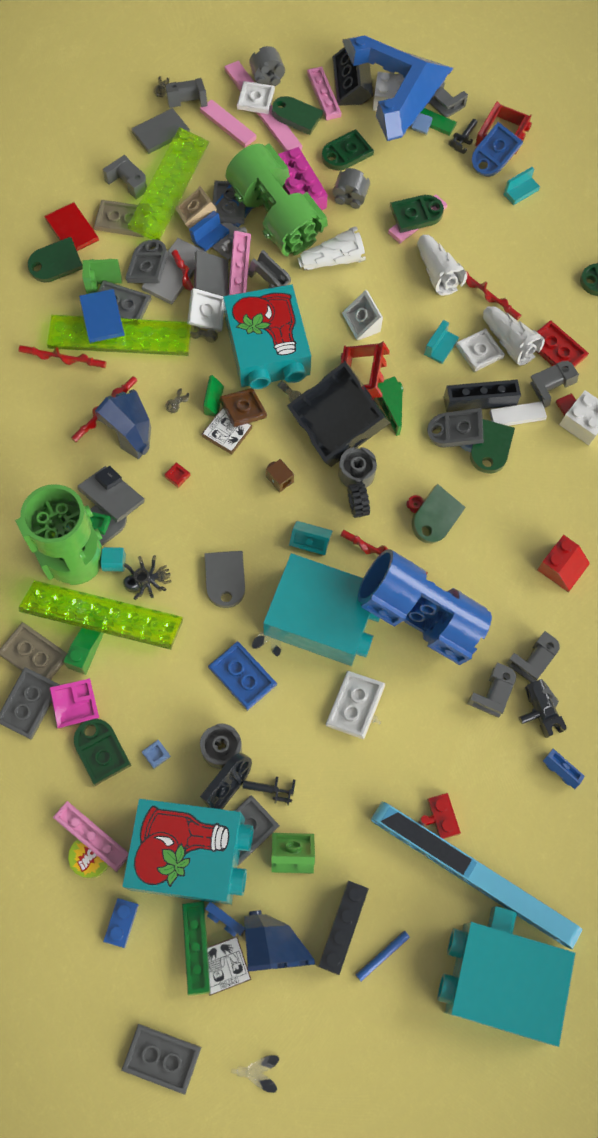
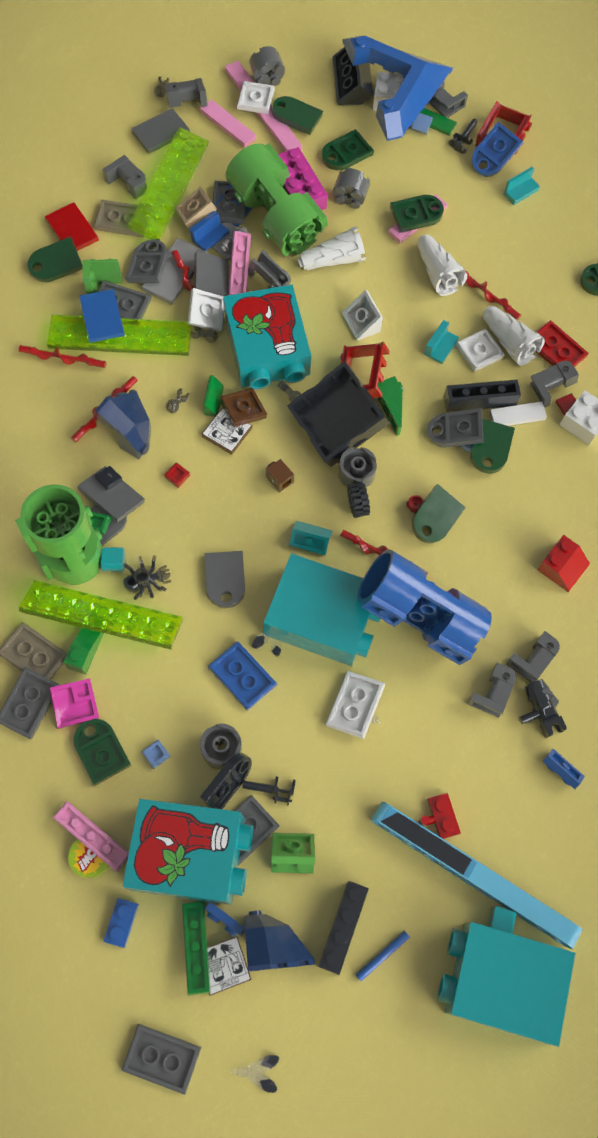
bright pink tile [307,67,341,121] -> none

